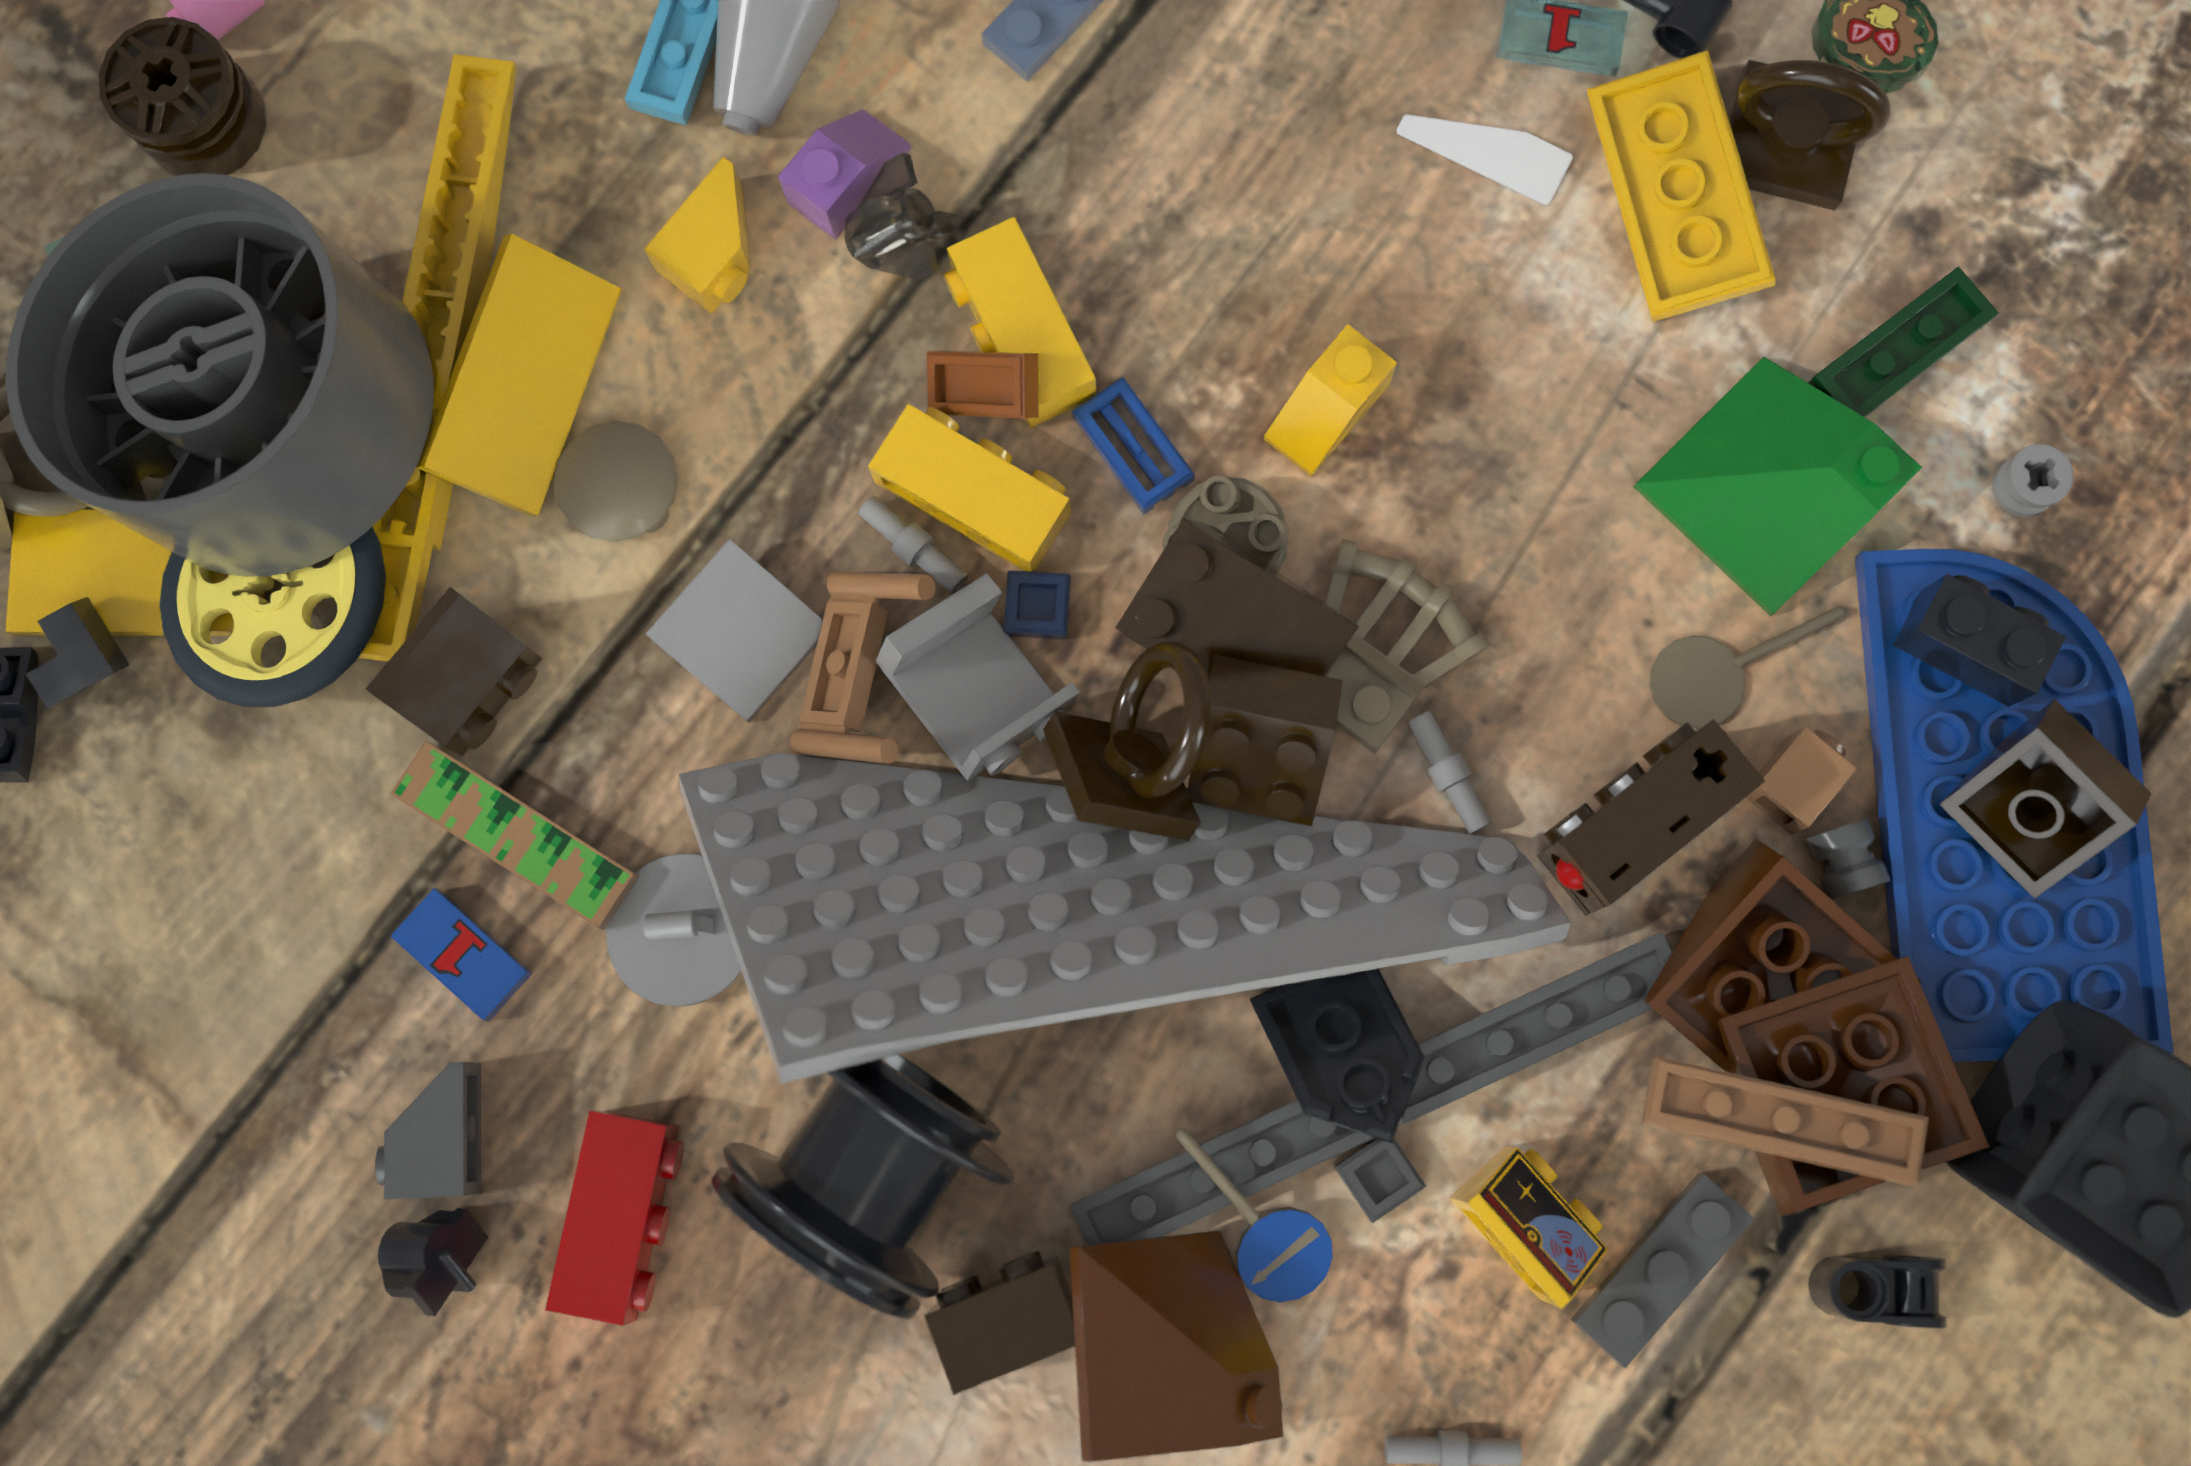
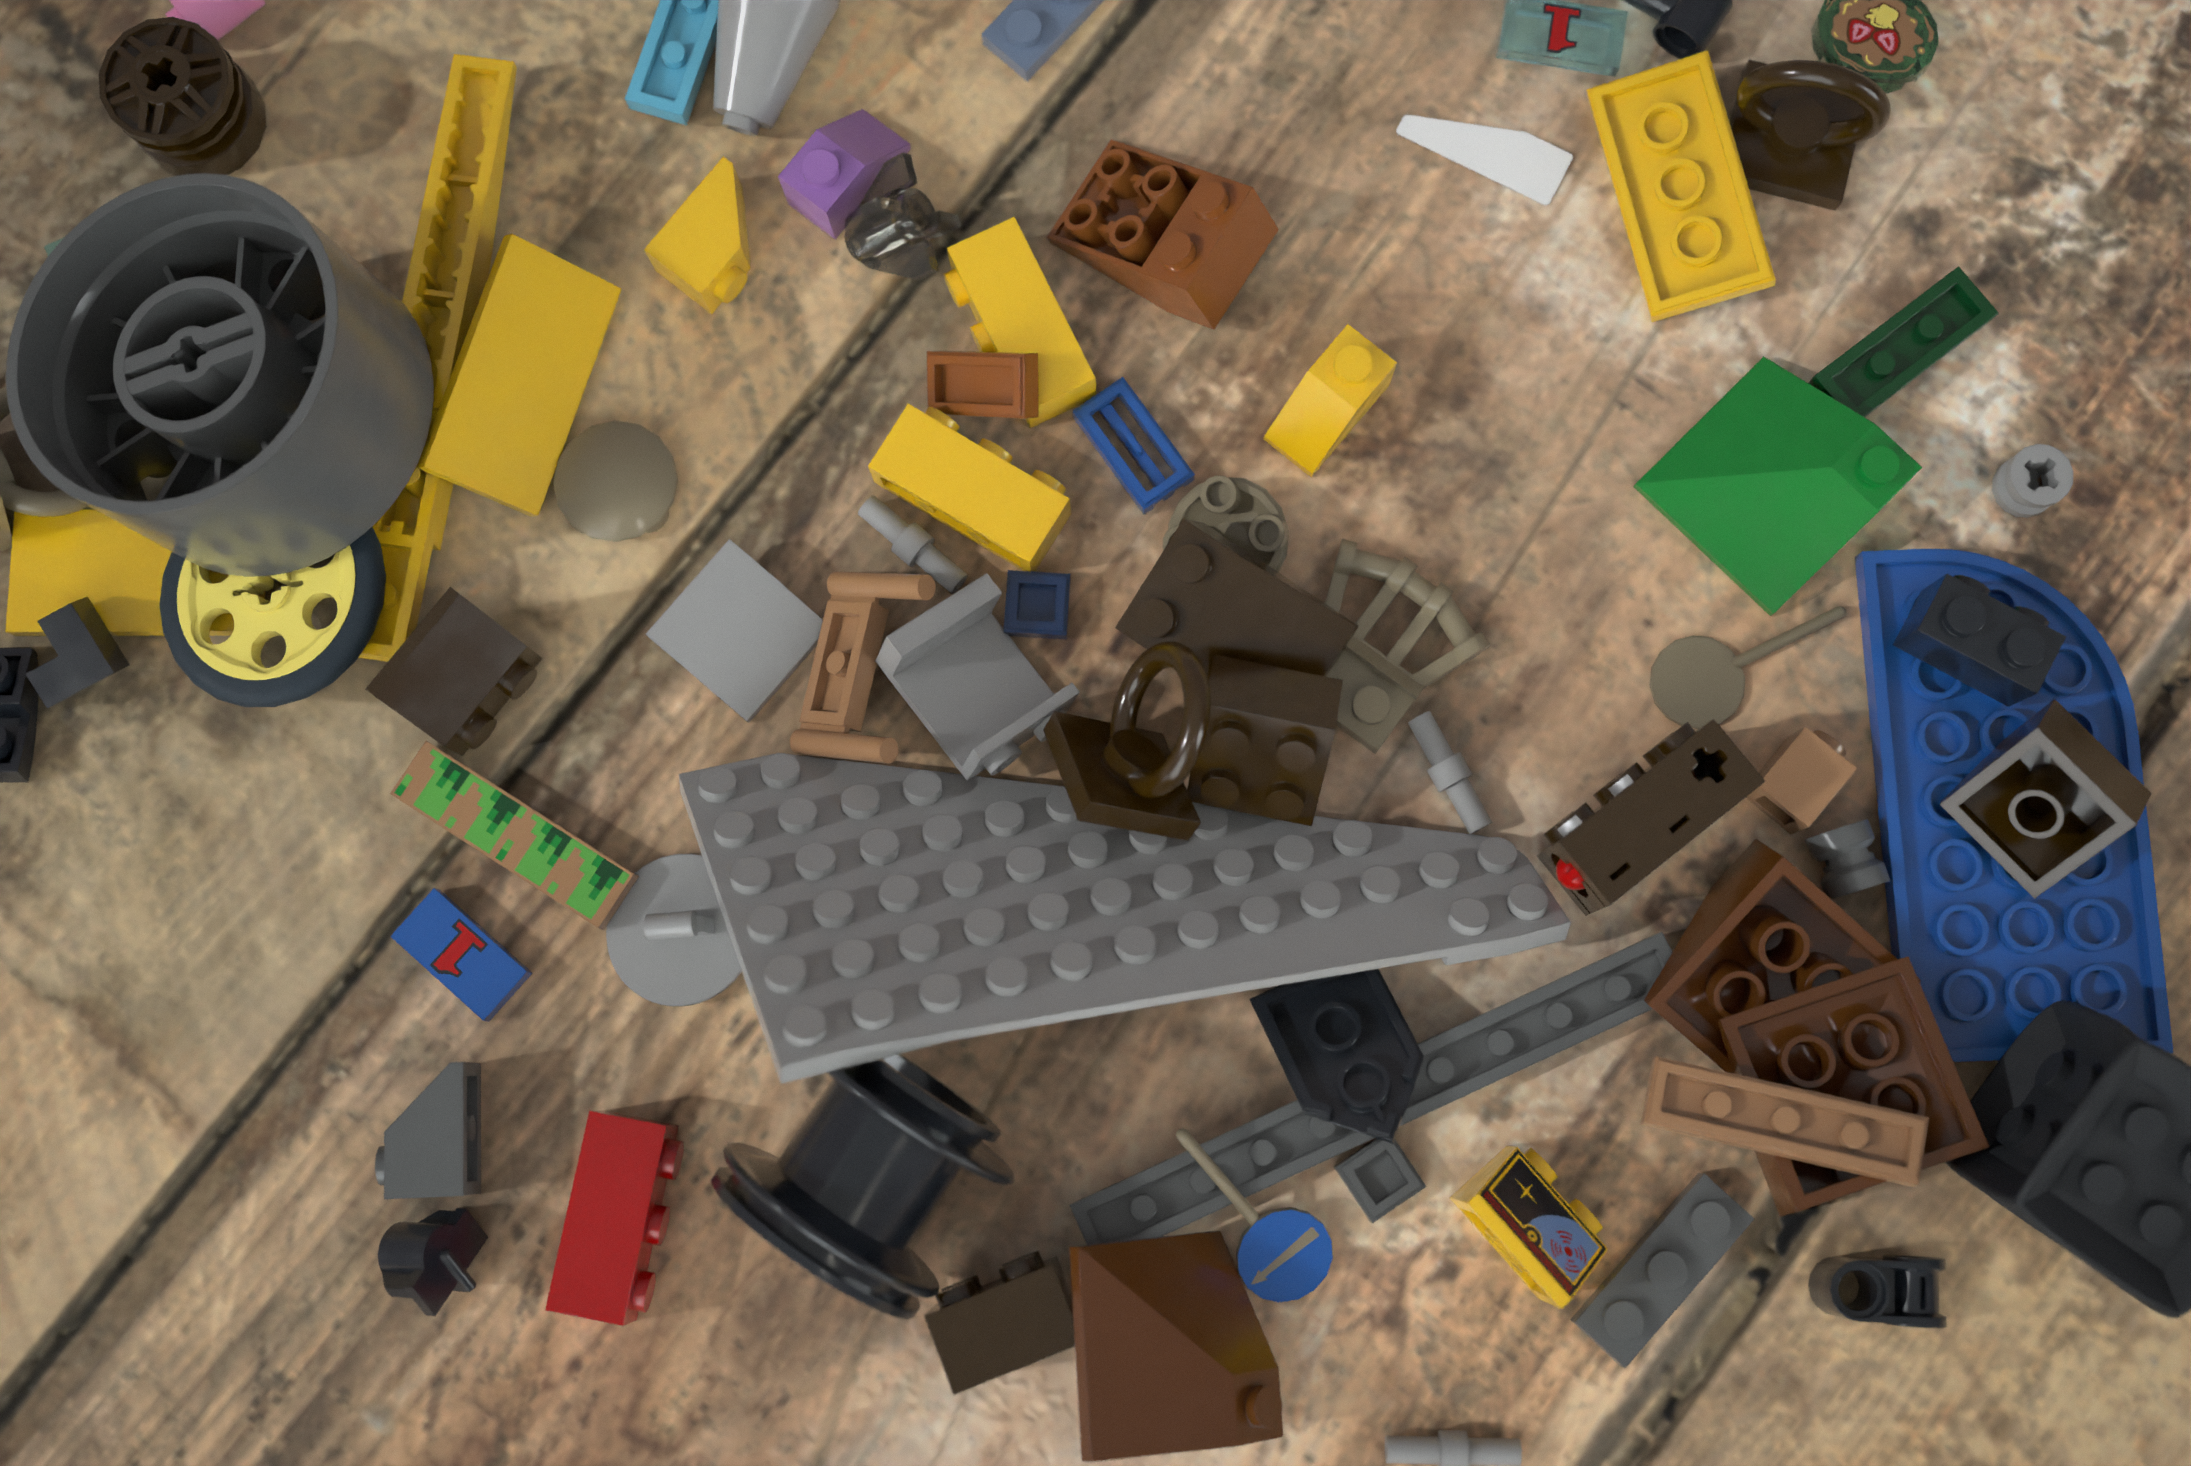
none -> dark orange slope [1046,139,1279,330]

